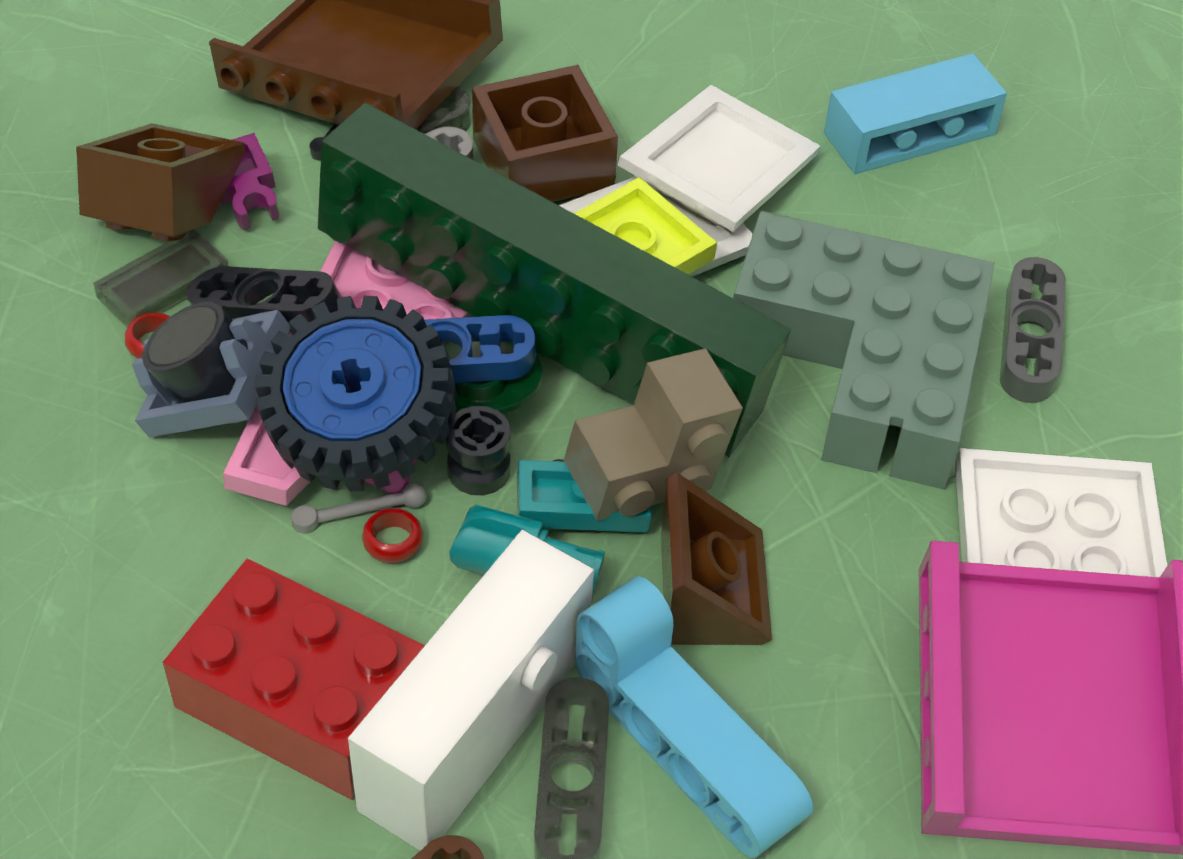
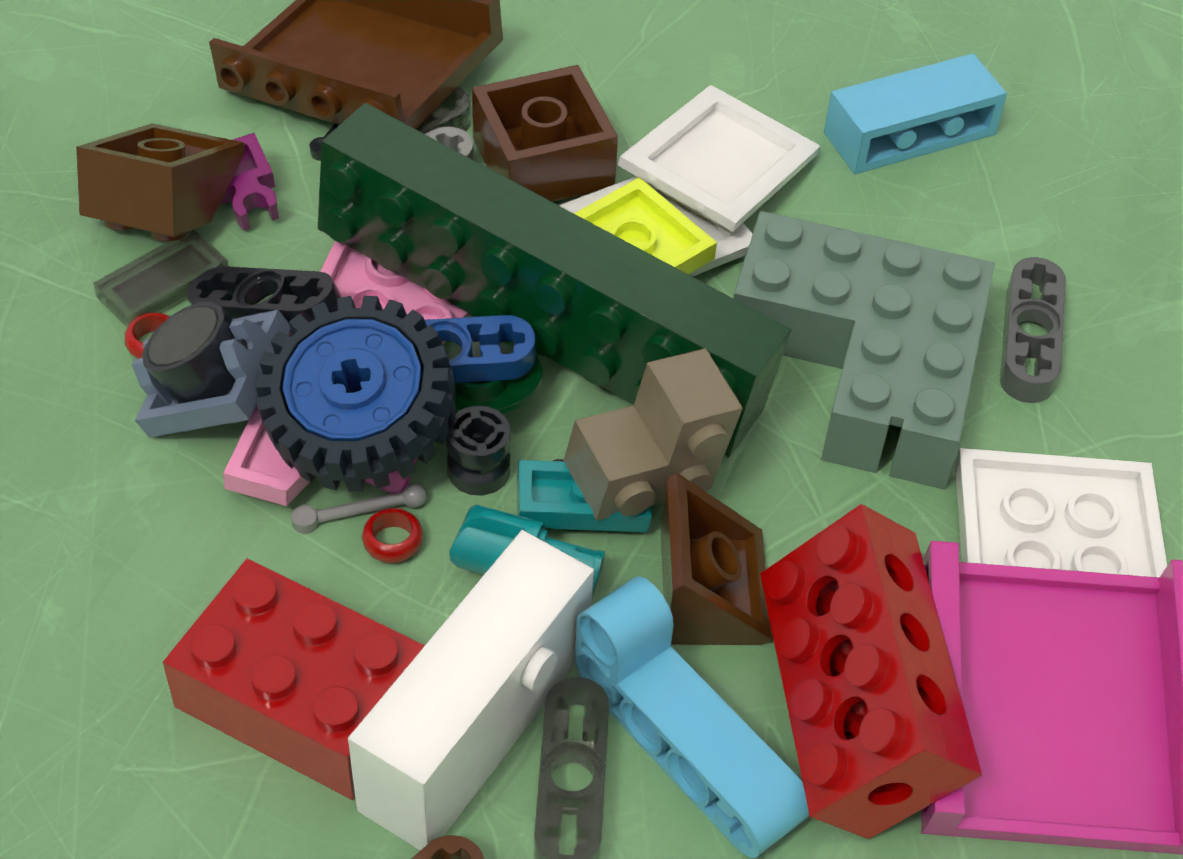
none -> red brick [760,504,982,839]

